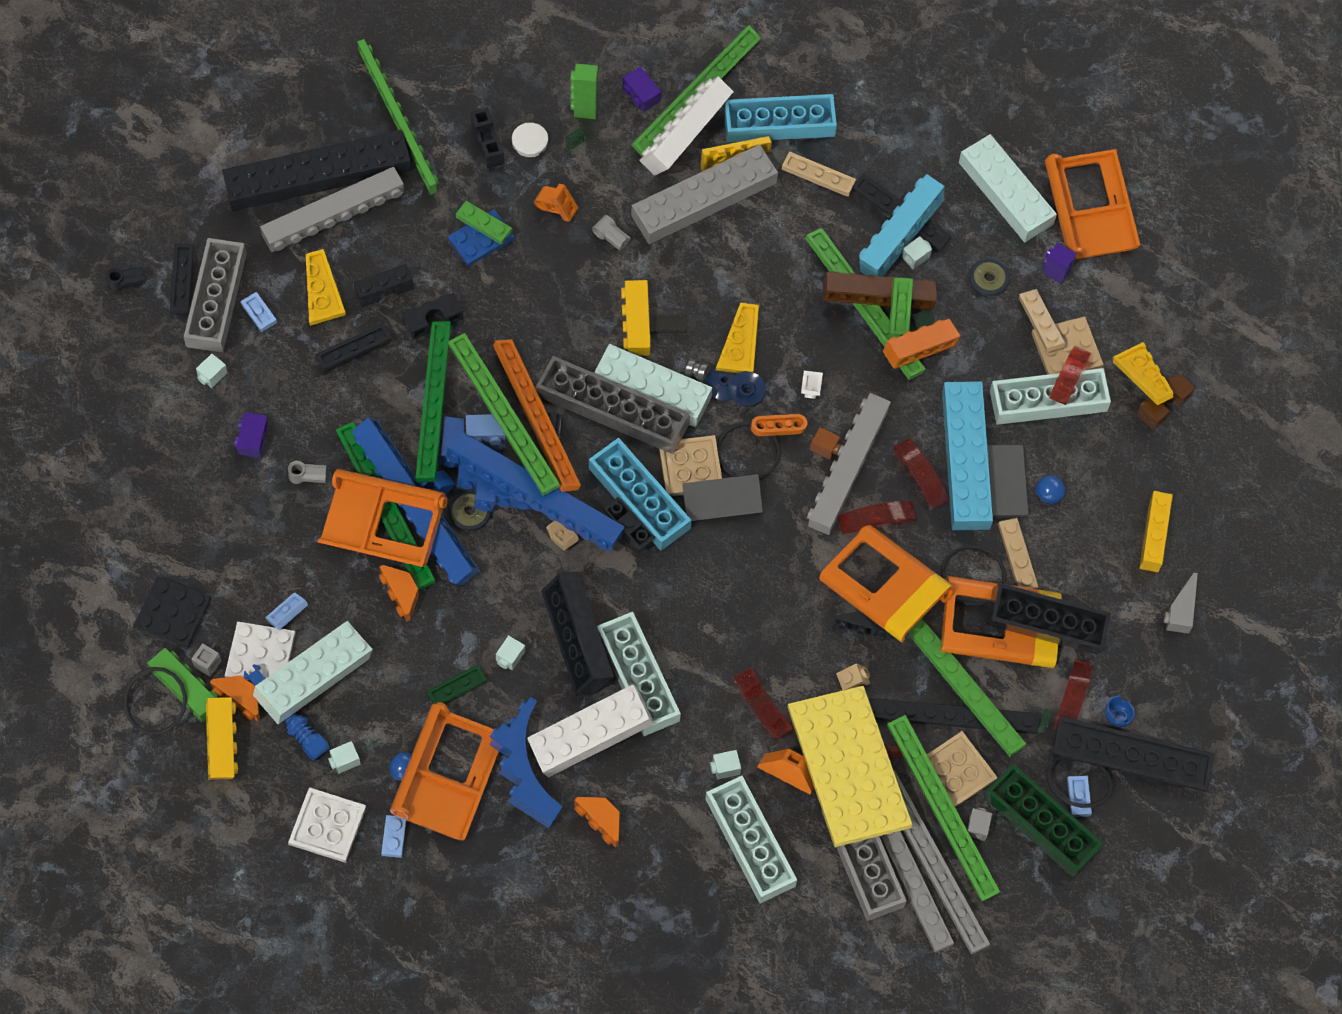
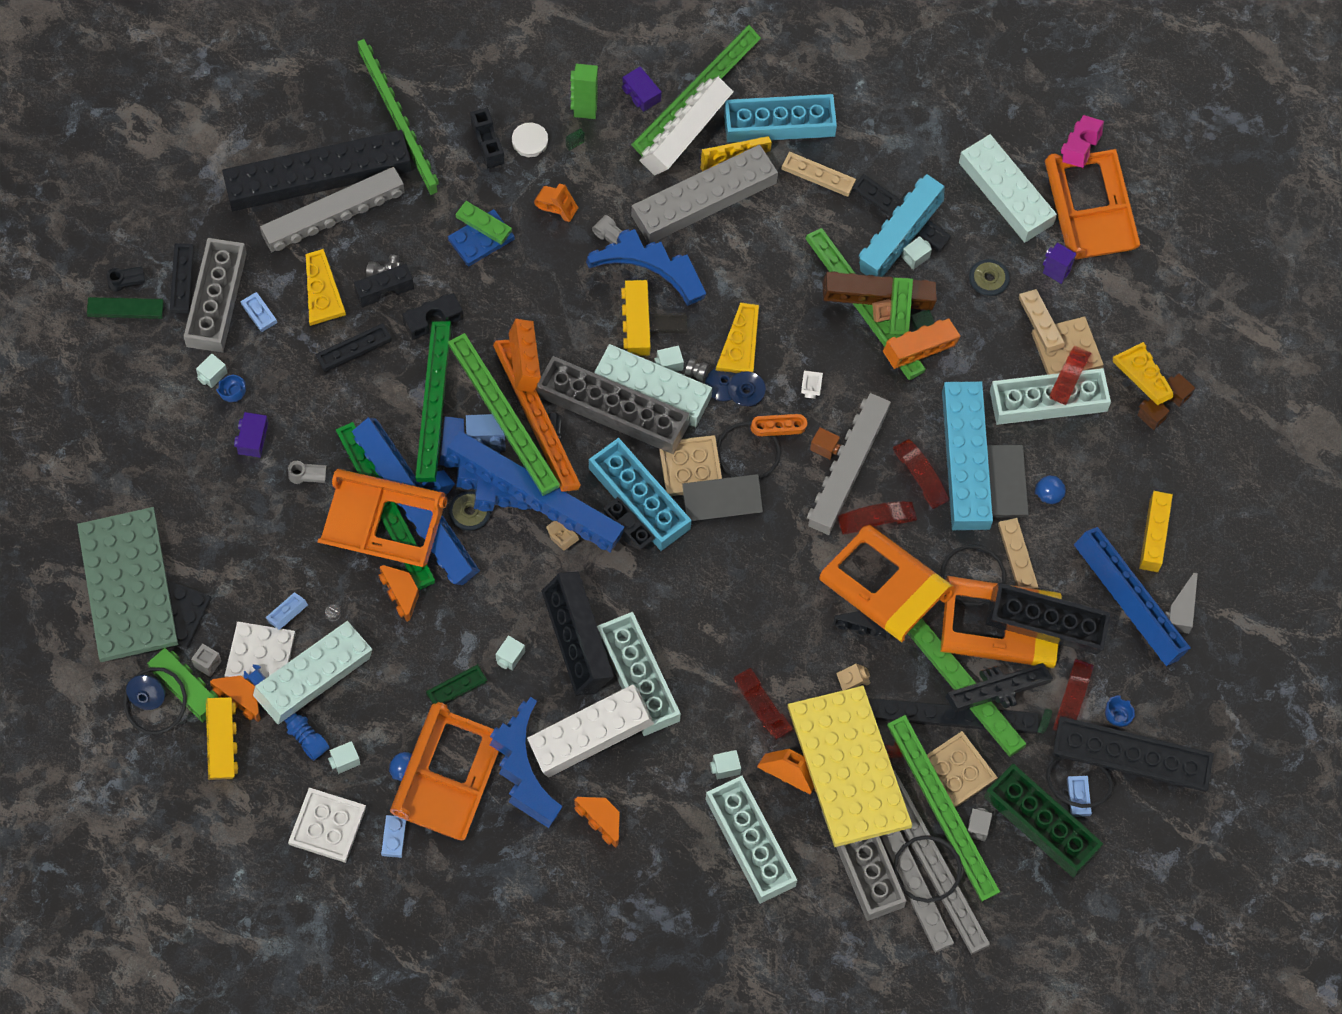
none -> sand green plate [77,507,178,662]
none -> dark green tile [87,297,164,319]
none -> dark blue dish [126,675,165,710]
none -> blue hair [216,374,246,403]
none -> clear hinge [325,604,341,621]
none -> flat silver arm [366,255,402,277]
none -> orange brick [509,319,541,392]
none -> blue arch [586,229,706,306]
none -> light aqua brick [654,346,684,372]
none -> nougat tile [872,299,891,322]
none -> black piece [893,835,962,903]
none -> black hinge [945,663,1053,713]
none -> dark pink arch [1061,115,1104,168]
none -> blue brick [1074,527,1190,666]

